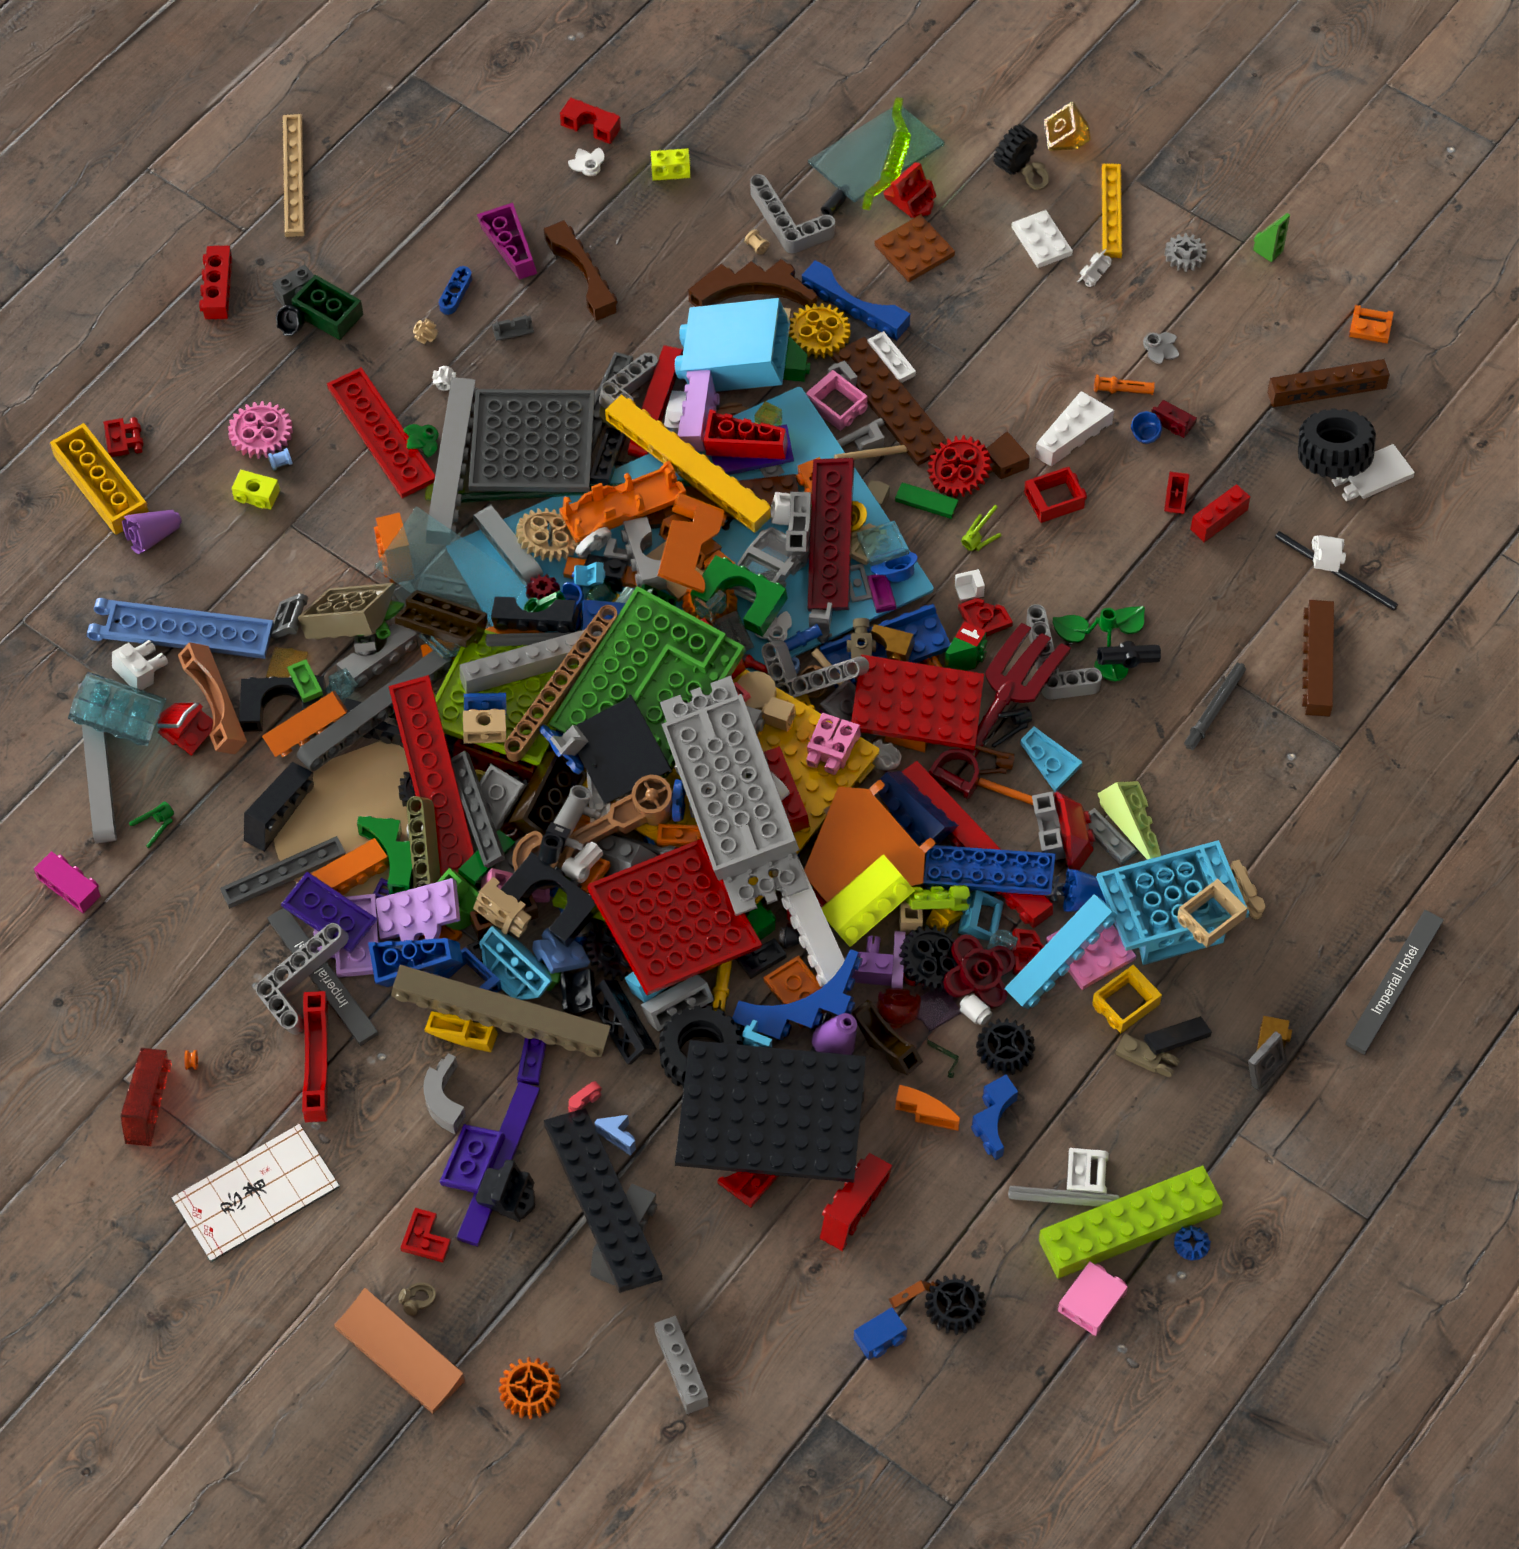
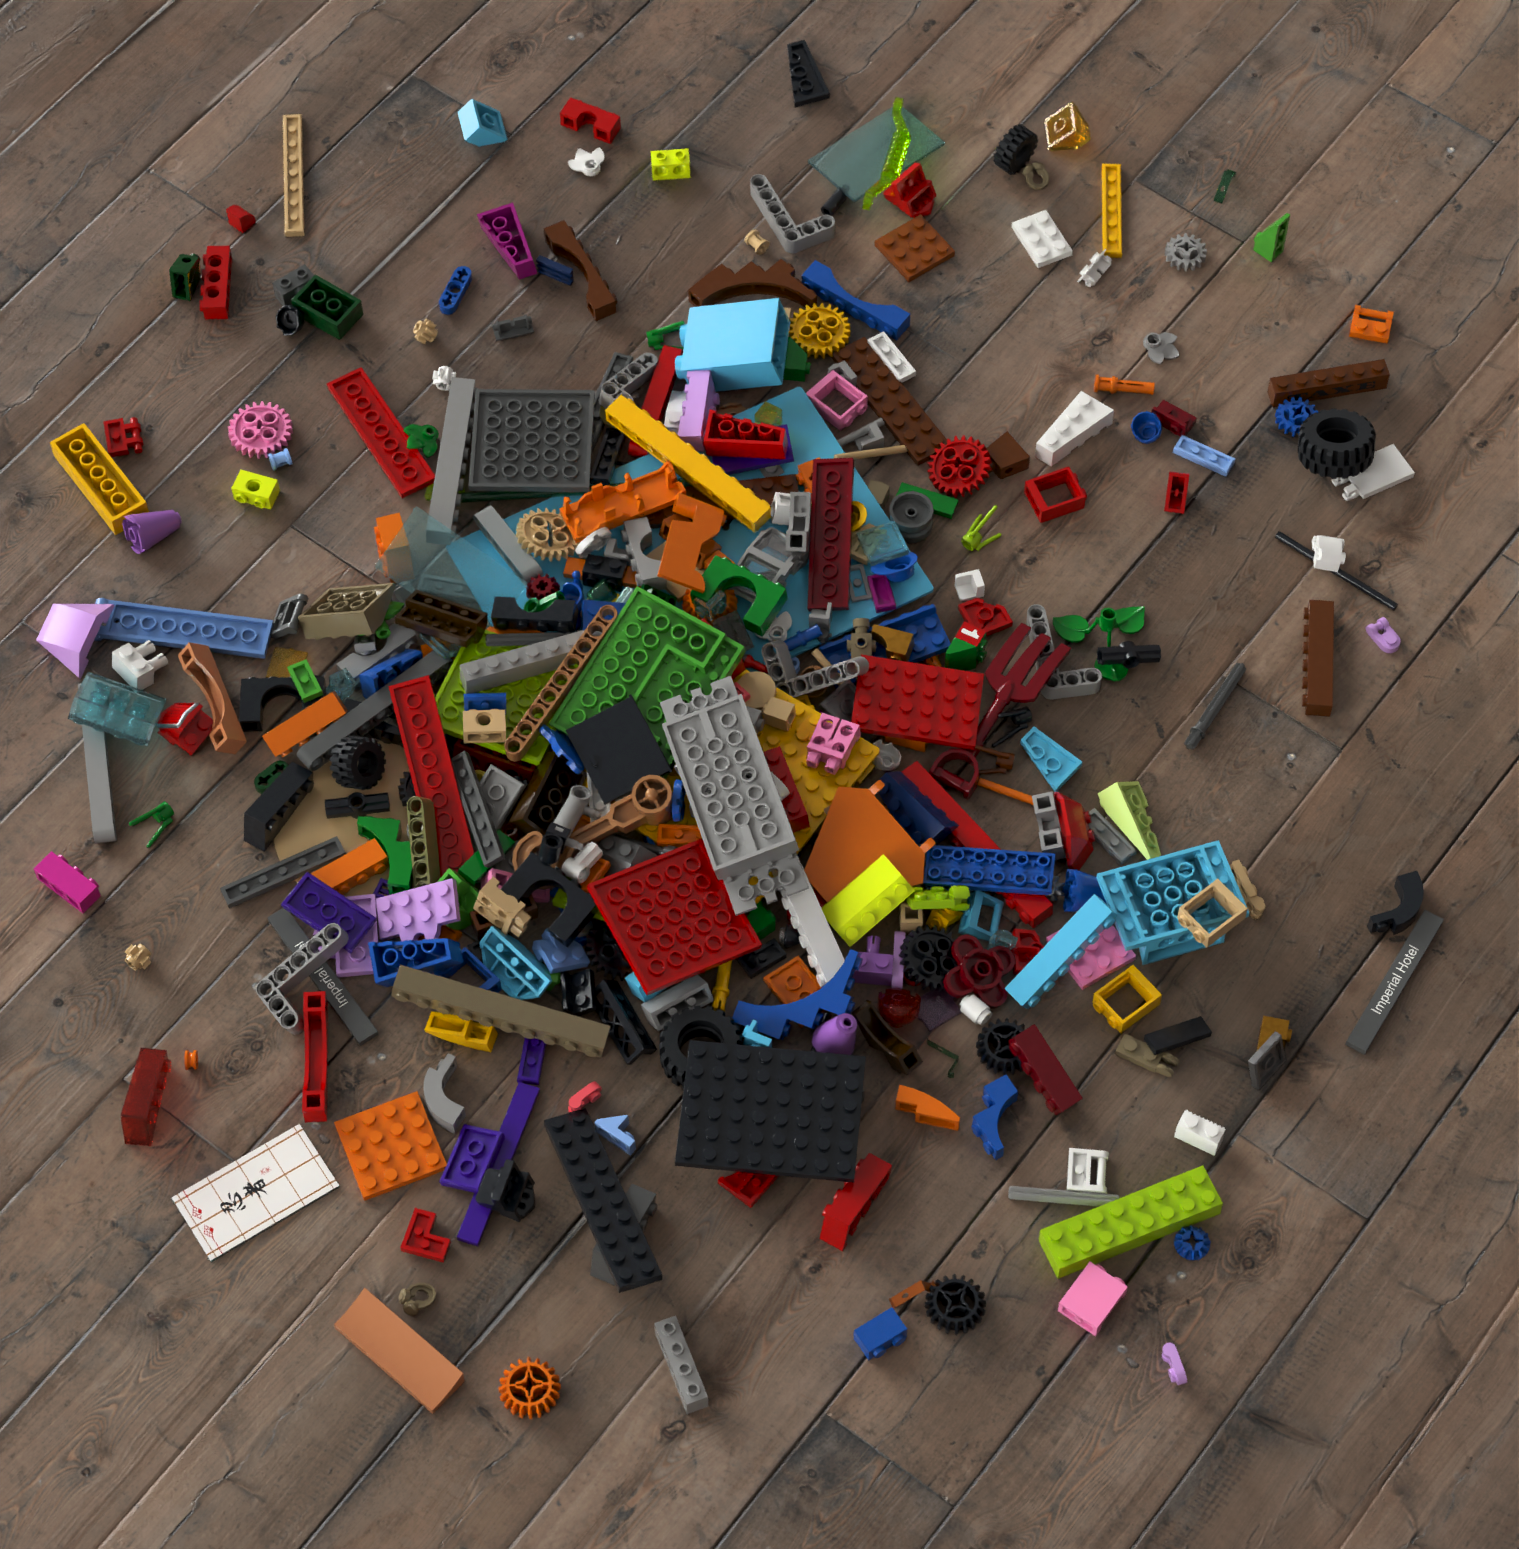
light grey panel [550,725,588,756] -> none
medium azure bracket [574,562,605,587] -> none
red brick [1190,484,1250,542] -> none
none -> lavender wedge [36,604,115,679]
none -> tan gear [125,944,151,970]
none -> dark green torso [169,254,201,301]
none -> red brick [226,205,256,233]
none -> dark green beam [254,760,289,794]
none -> black piece [325,792,390,819]
none -> black tyre [330,735,386,790]
none -> orange plate [334,1091,447,1201]
none -> blue wedge [359,649,423,699]
none -> medium azure slope [458,99,507,147]
none -> dark blue tile [536,255,574,286]
none -> green plant [646,321,685,351]
none -> black wing [787,40,830,108]
none -> dark grey wheel [889,491,934,543]
none -> dark red brick [1008,1024,1083,1115]
none -> lavender plate [1162,1343,1187,1386]
none -> light blue tile [1173,435,1236,477]
none -> white brick [1174,1110,1225,1156]
none -> clear green piece [1213,169,1236,203]
none -> blue gear [1275,397,1318,437]
none -> lavender plate [1365,617,1400,653]
none -> black arch [1367,871,1424,935]

